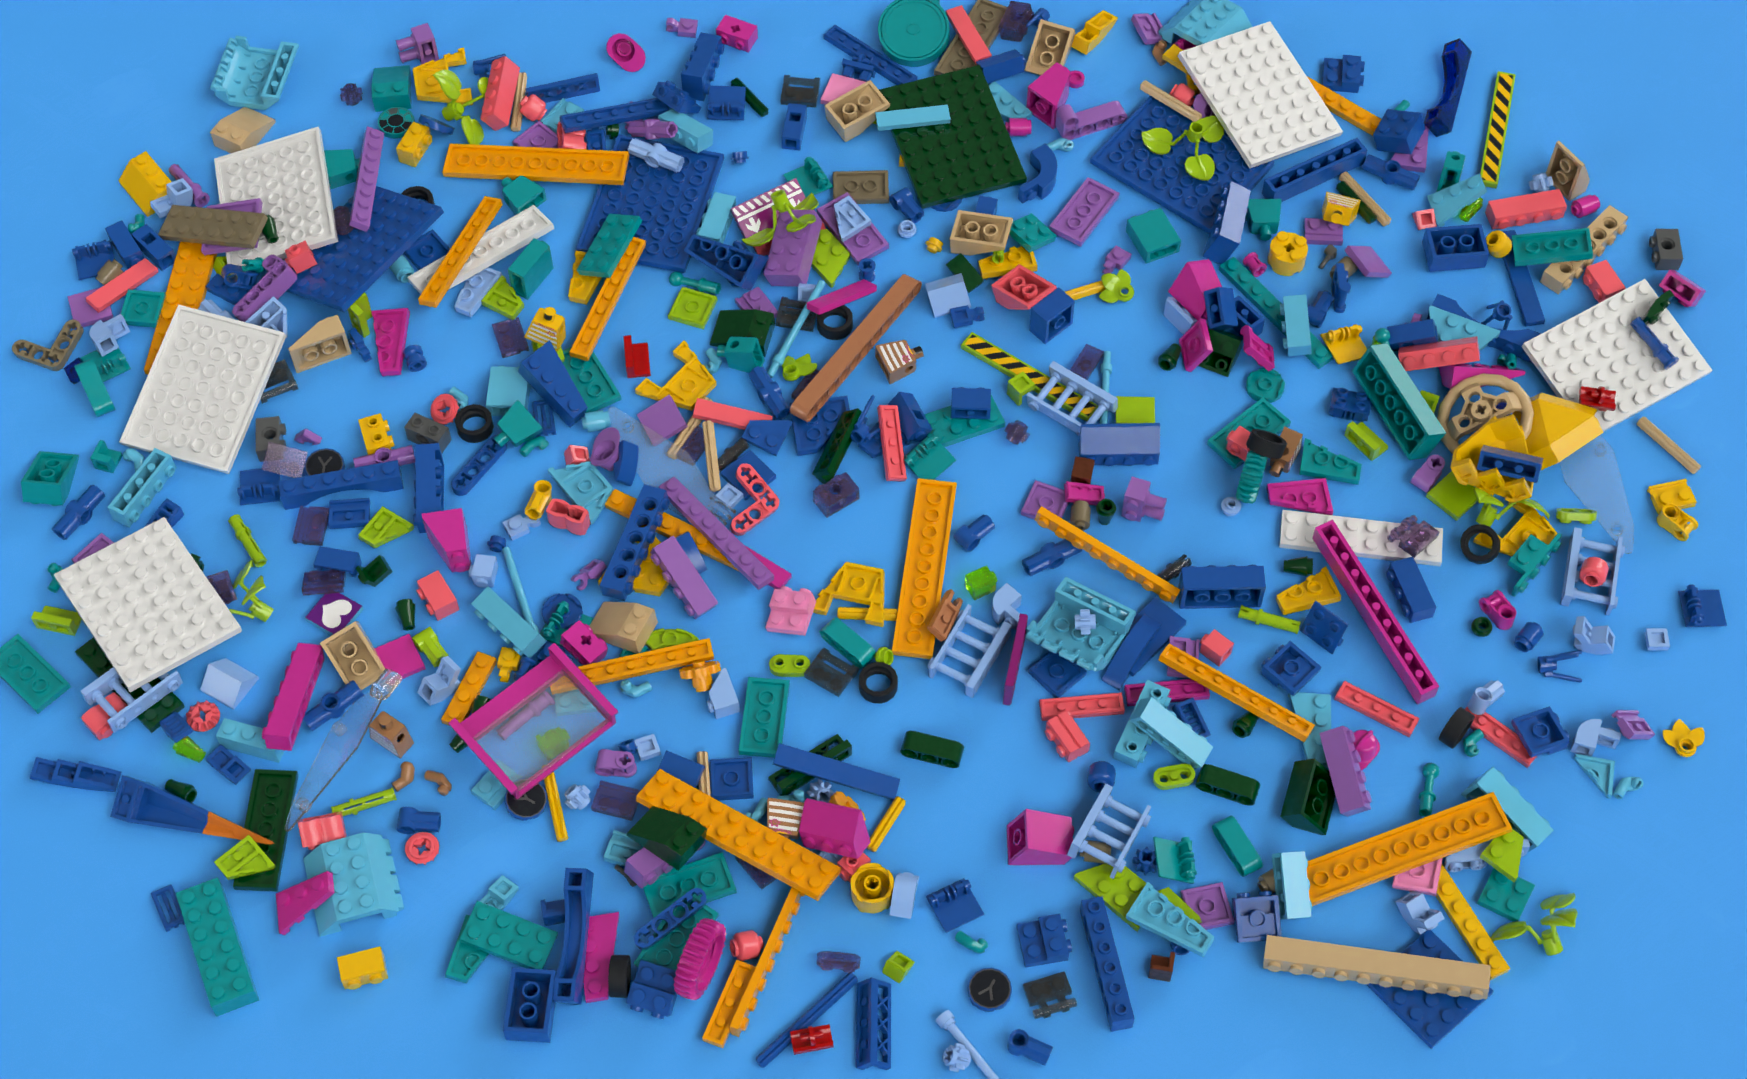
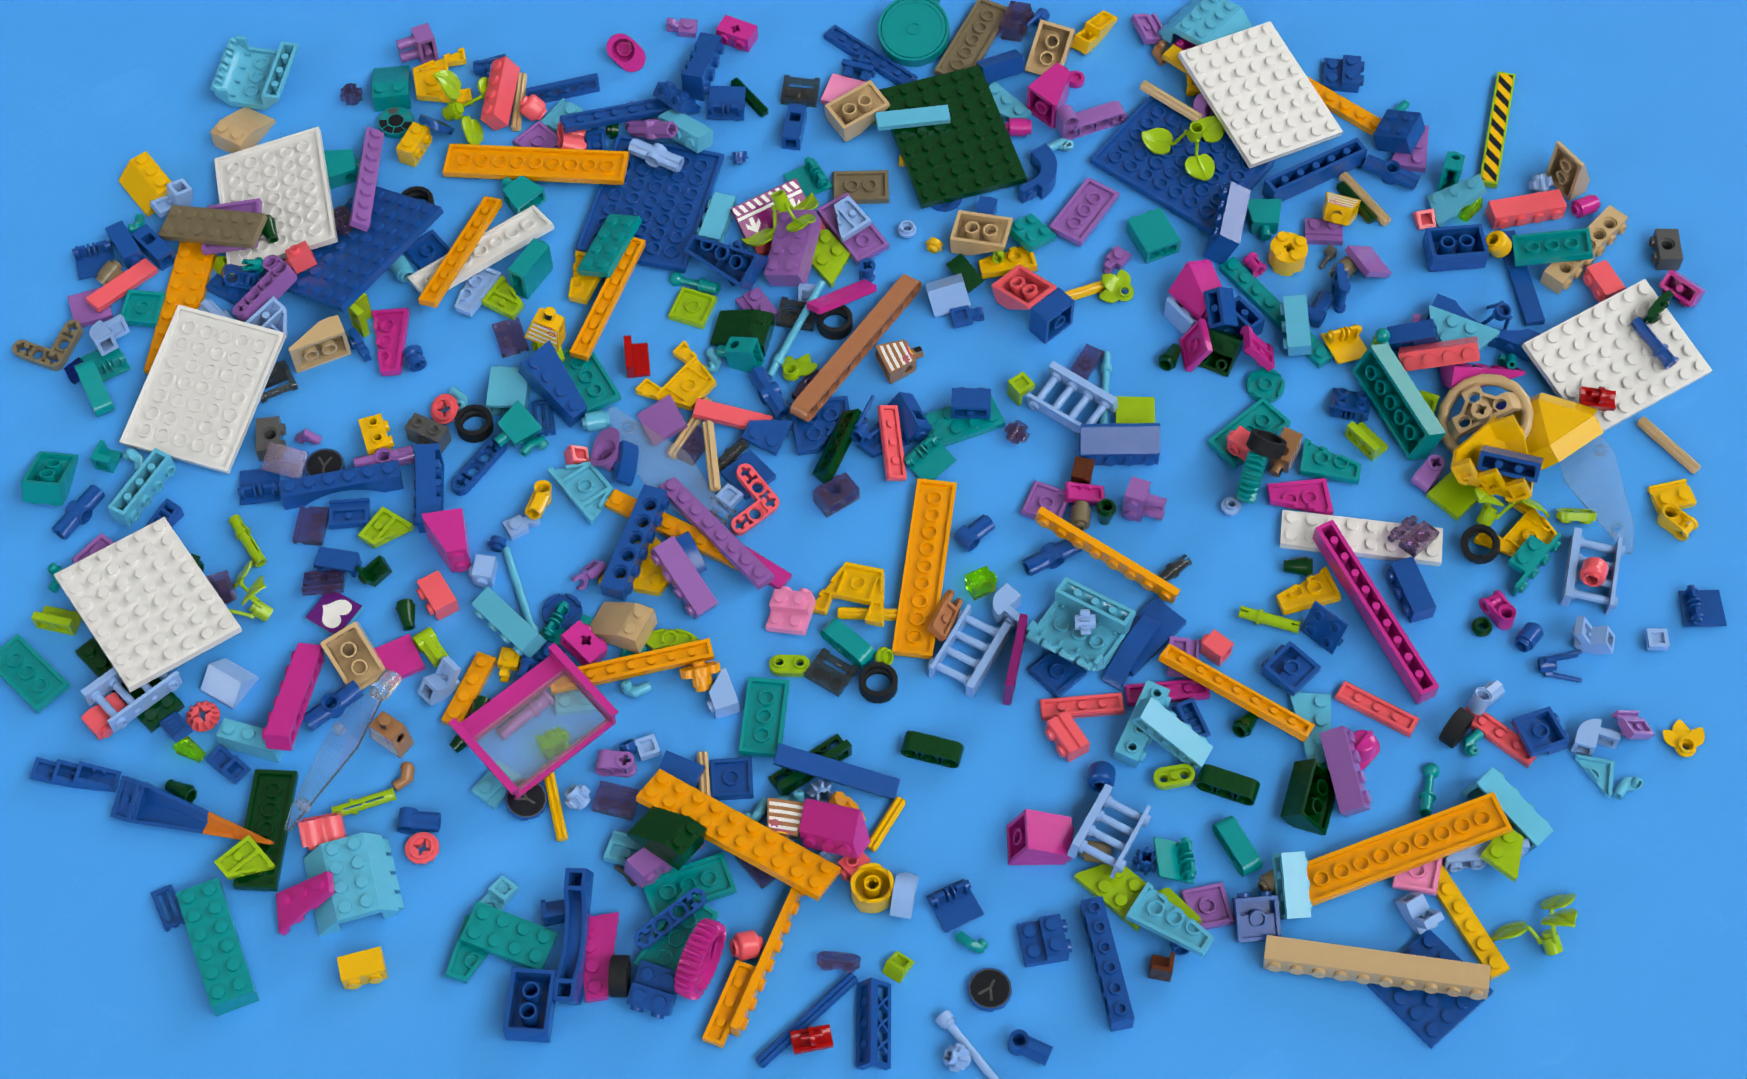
medium lavender pin [169,164,210,207] -> none
medium nougat arm [424,770,452,796] -> none
coral brick [546,498,591,535] -> none
blue piece [889,187,924,223] -> none
coral tile [946,5,992,64] -> none
tile [961,332,1099,422] -> none
clear smoke plate [1023,971,1077,1019] -> none
coral head [1169,83,1195,107] -> none
blue brick [1178,564,1266,609] -> none
clear blue arch [1424,38,1472,137] -> none
teal plate [1477,868,1535,922] -> none

